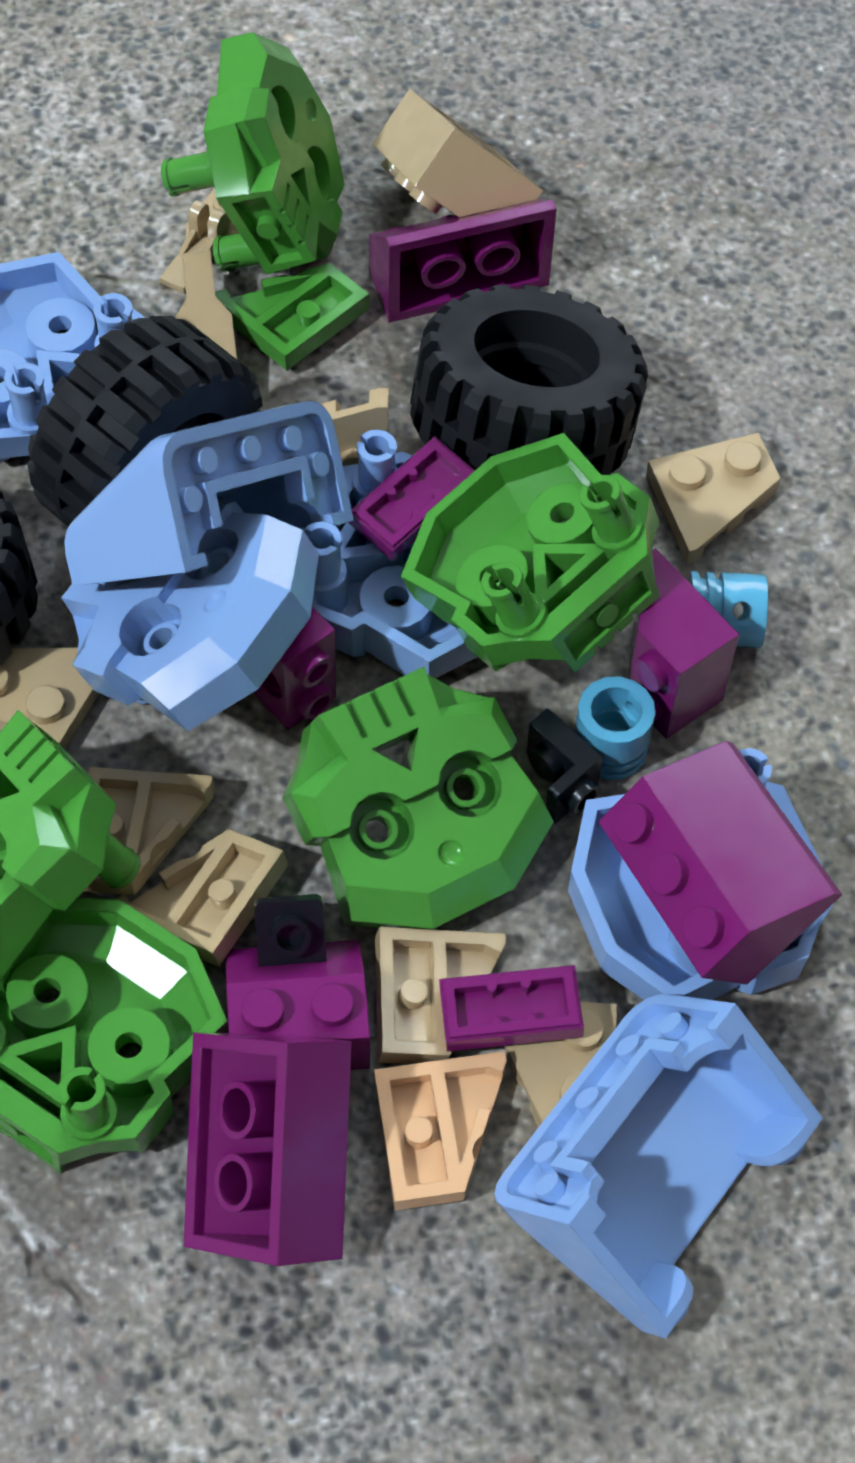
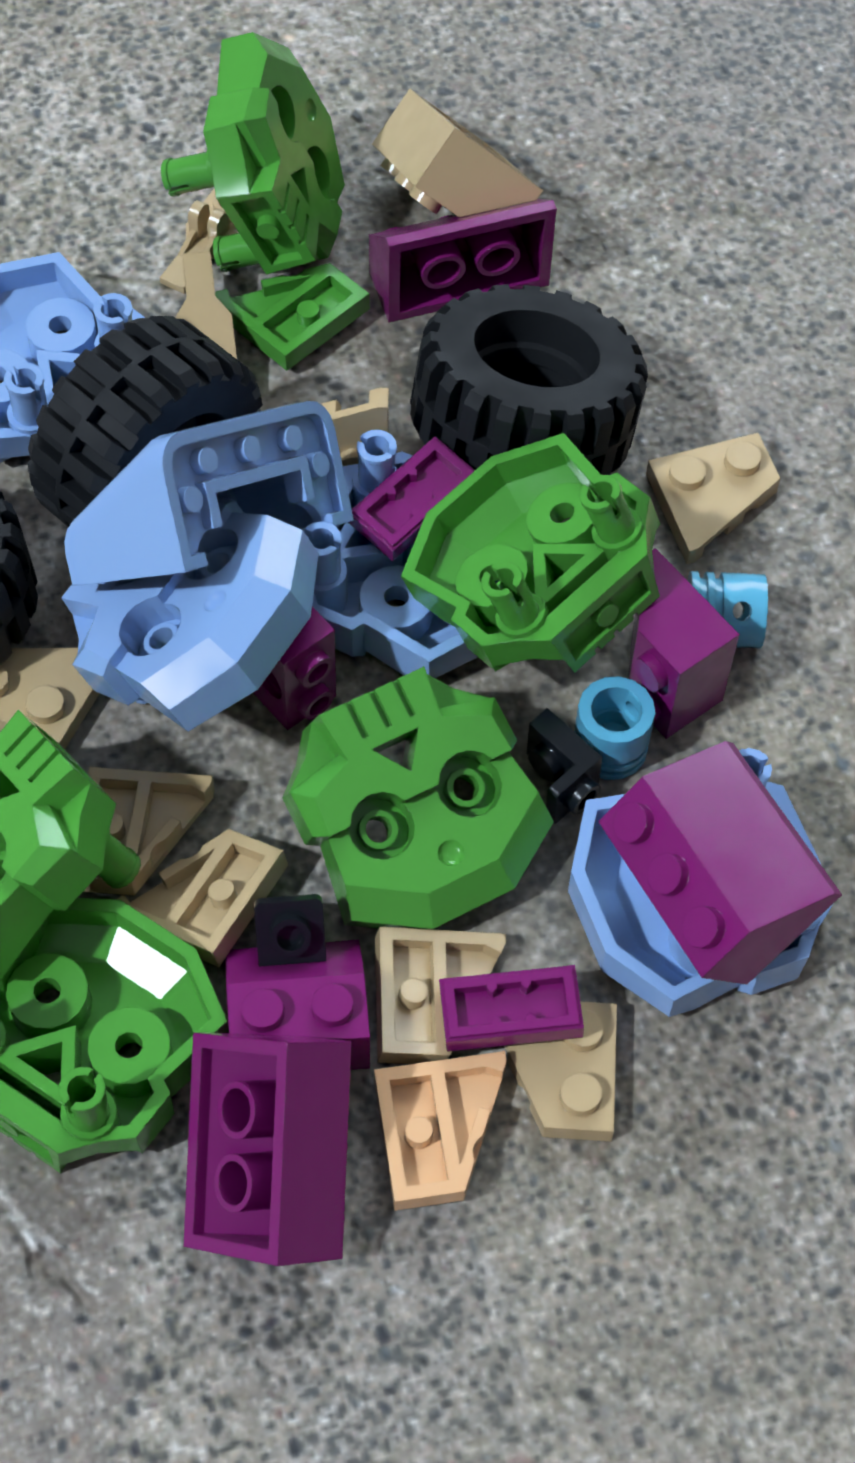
light blue windscreen [494,994,823,1339] -> none

